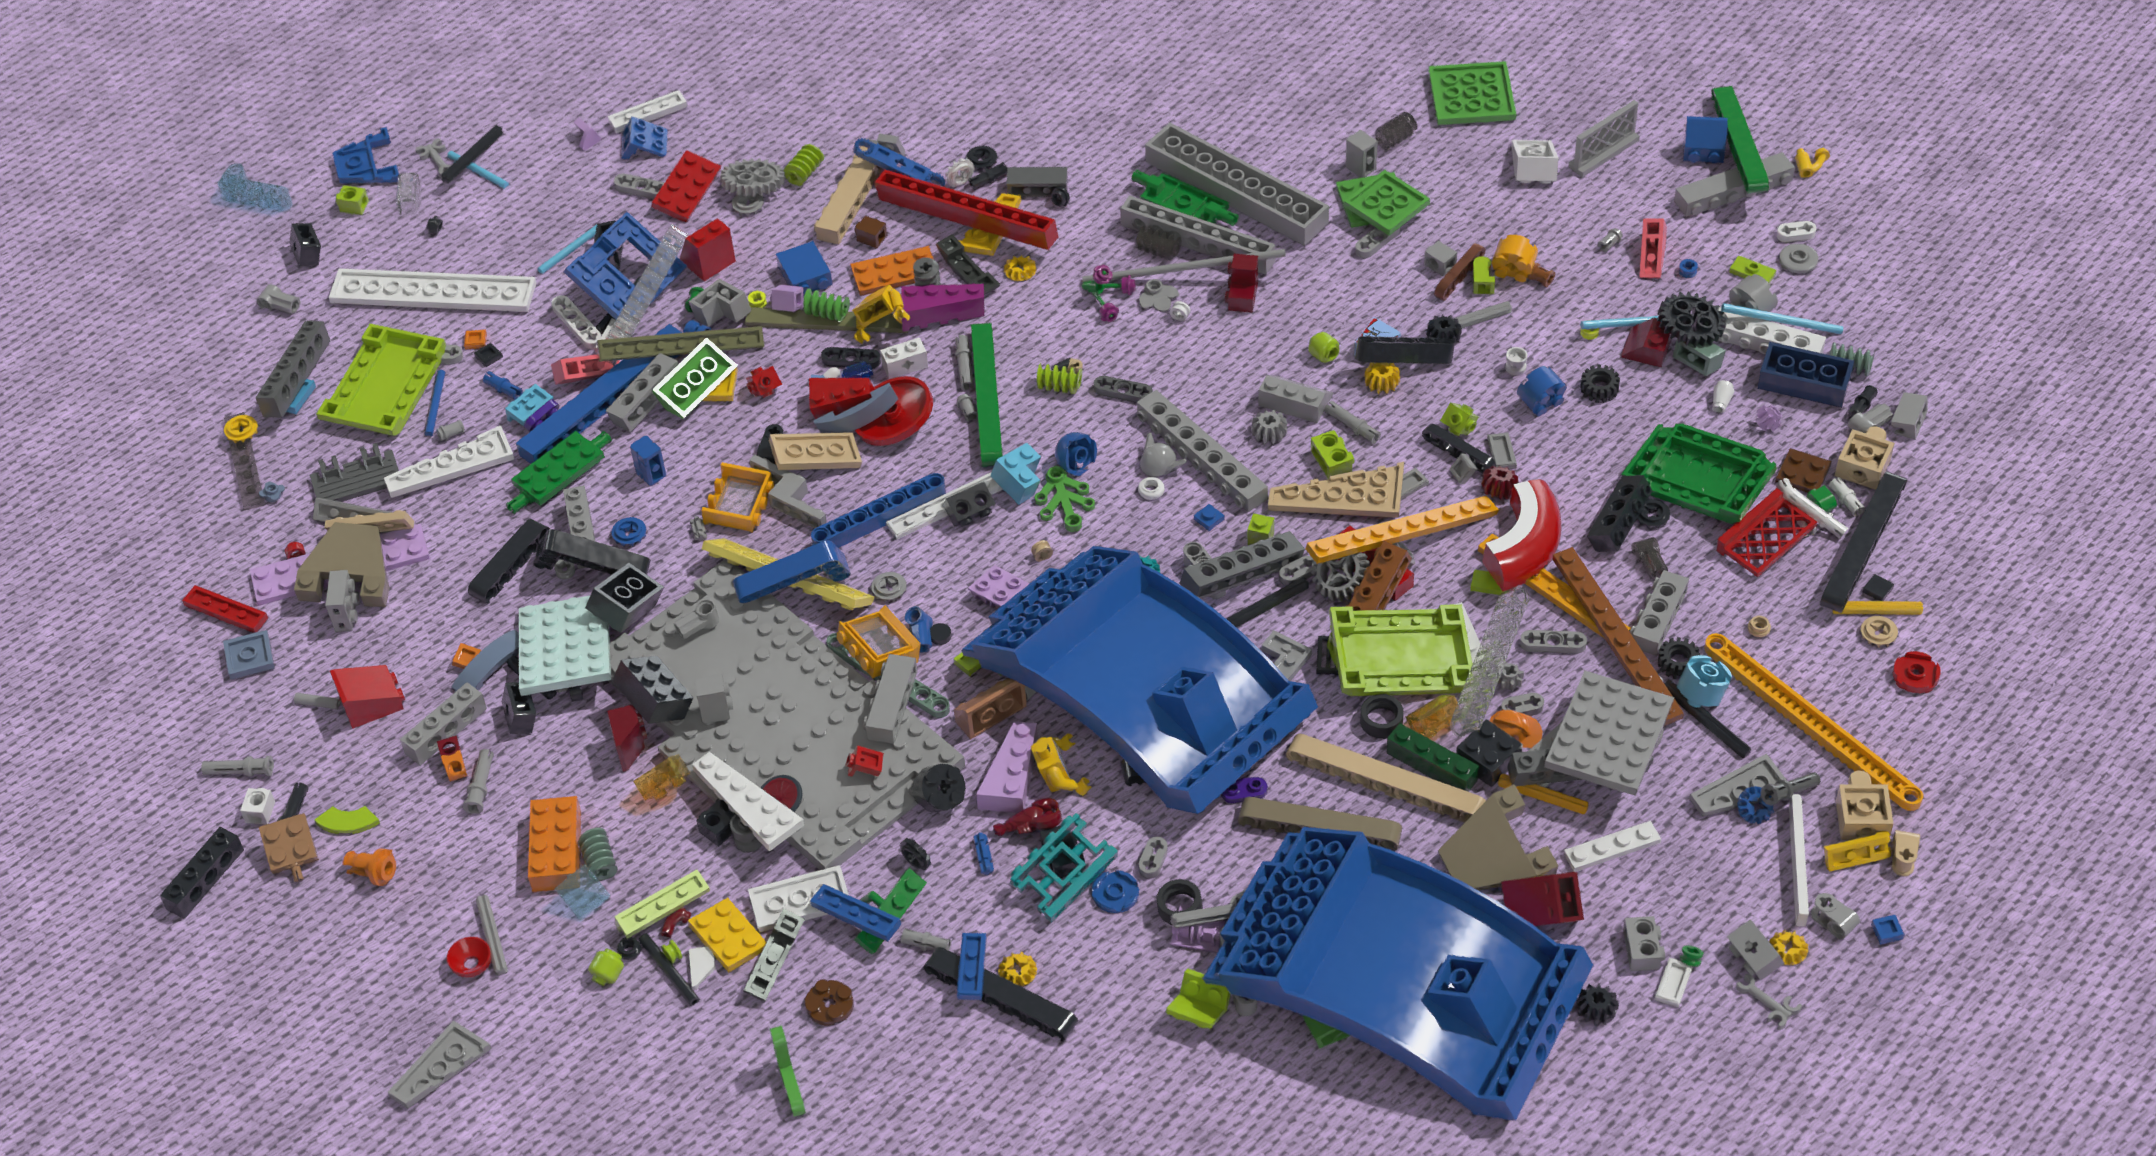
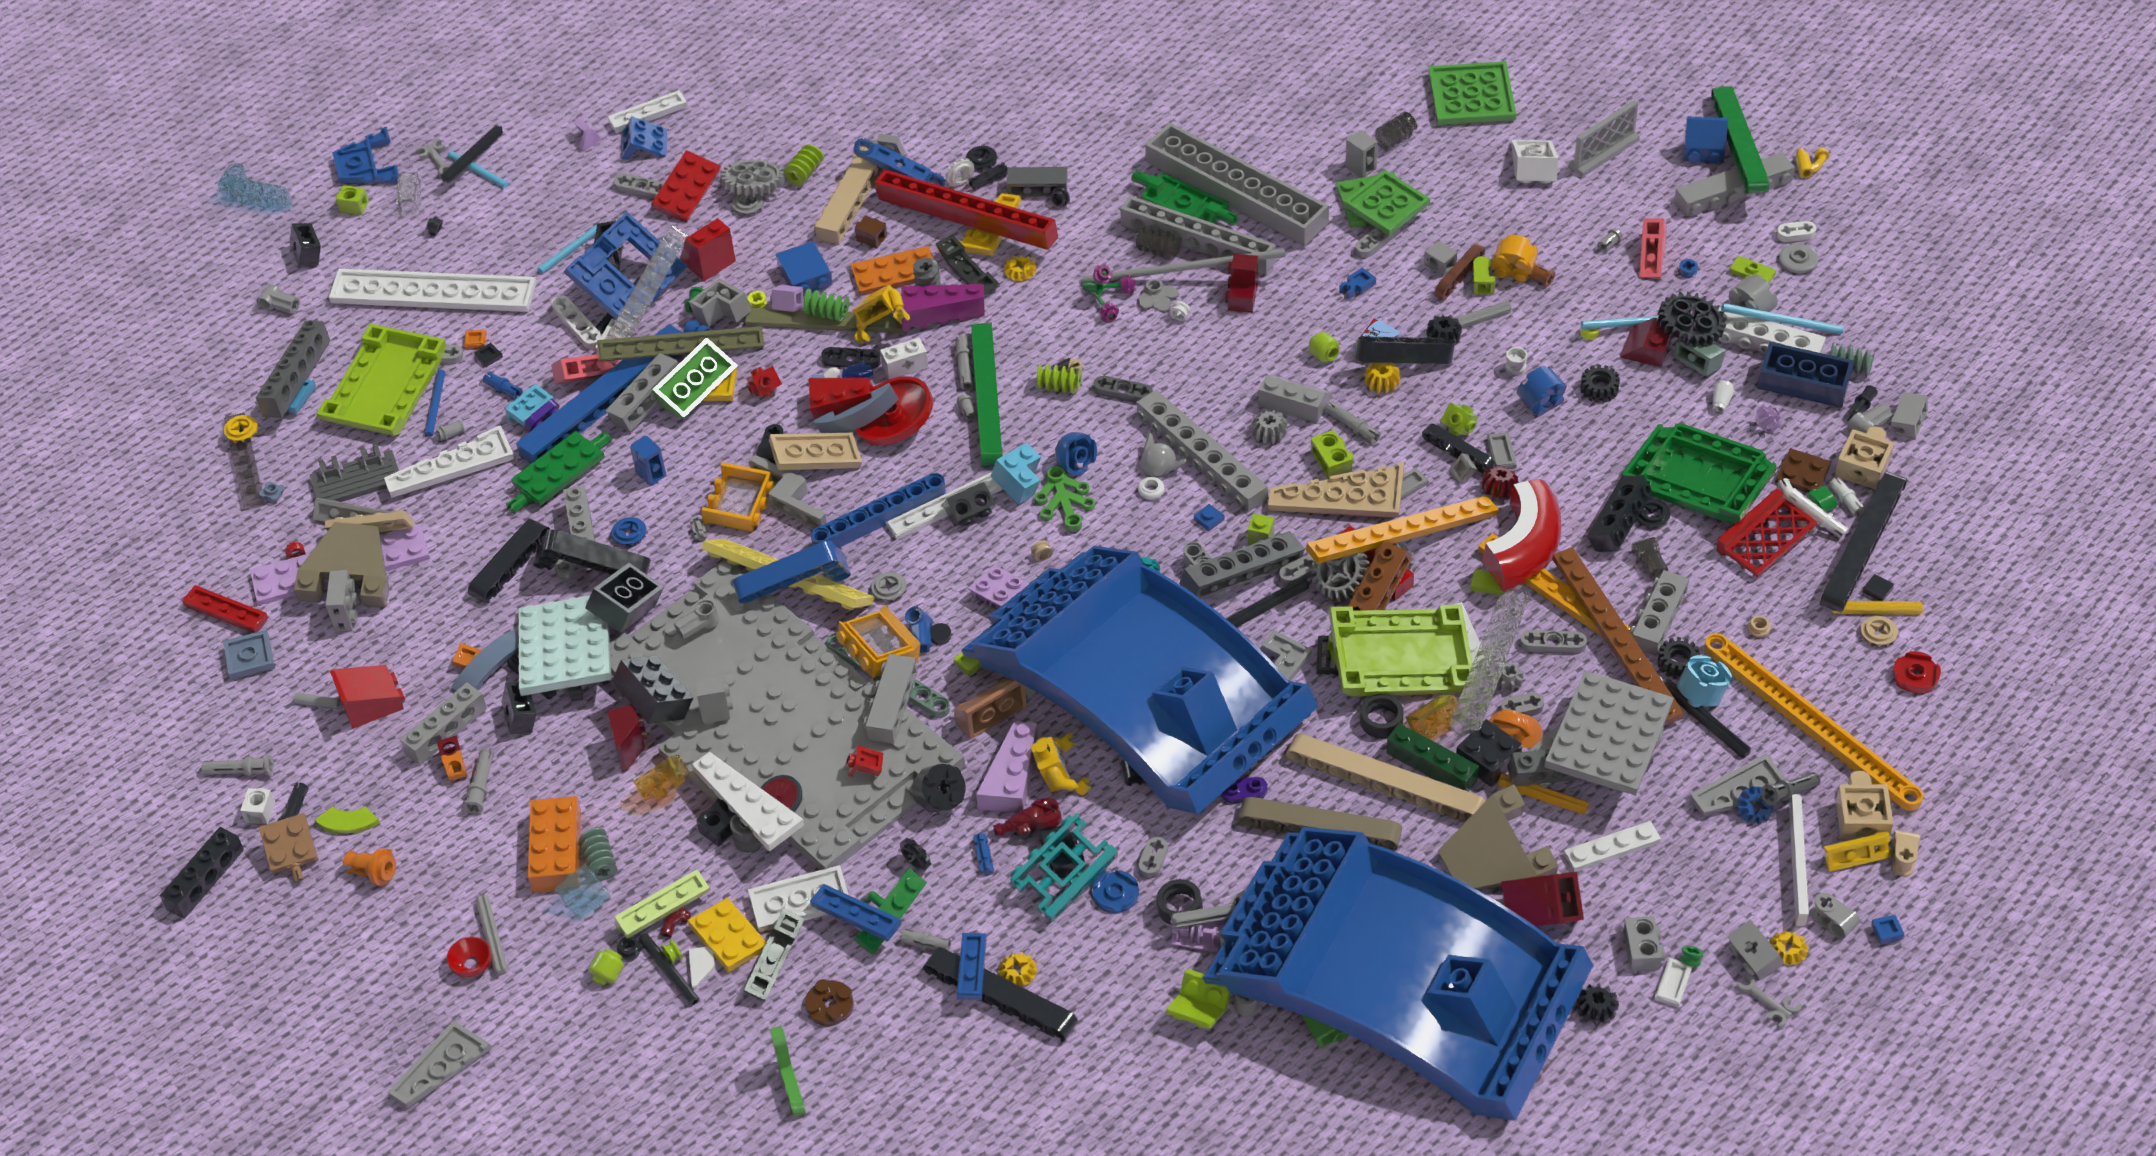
none -> blue plate [1339,267,1376,299]

